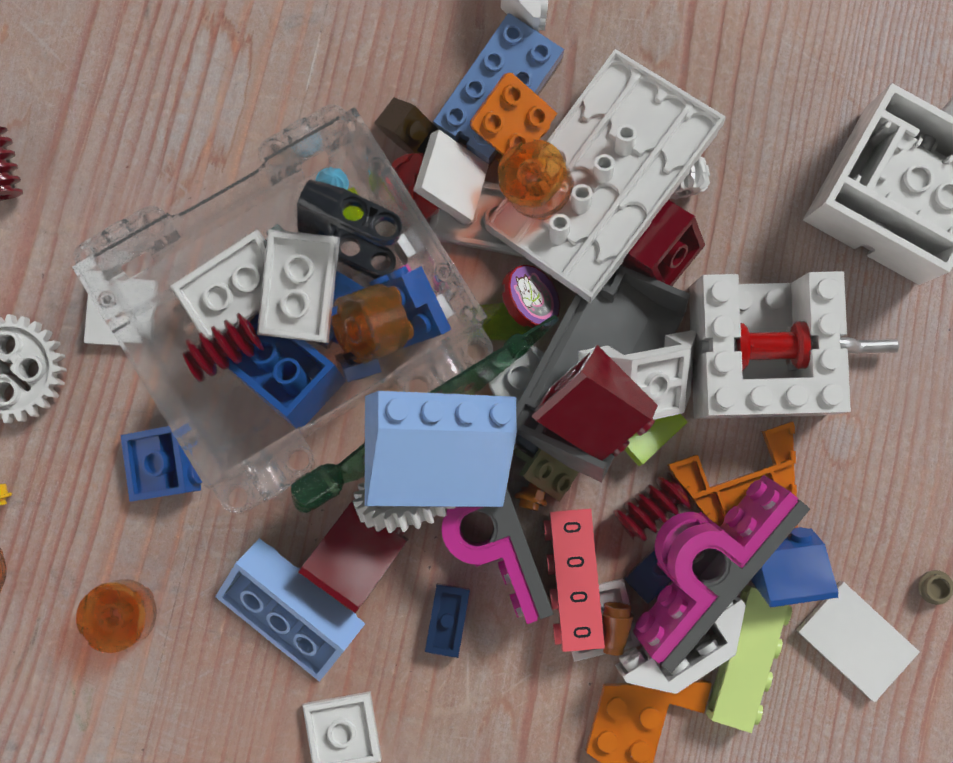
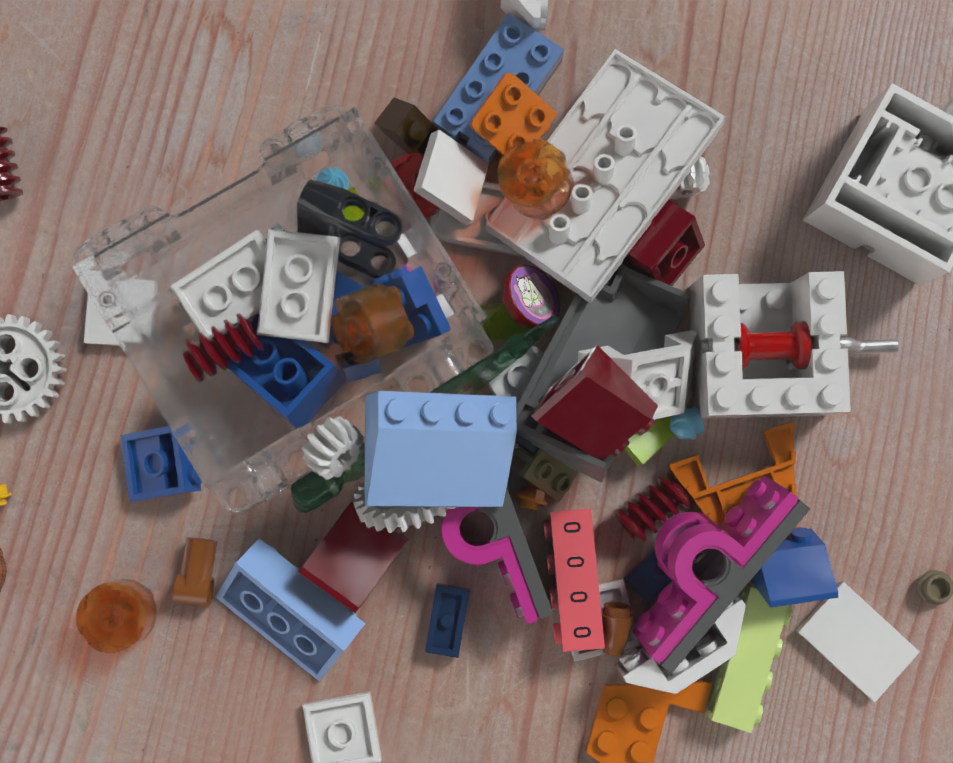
none -> dark orange piece [173,537,218,608]
none -> white gear [302,416,365,480]
none -> medium azure plate [670,407,704,440]

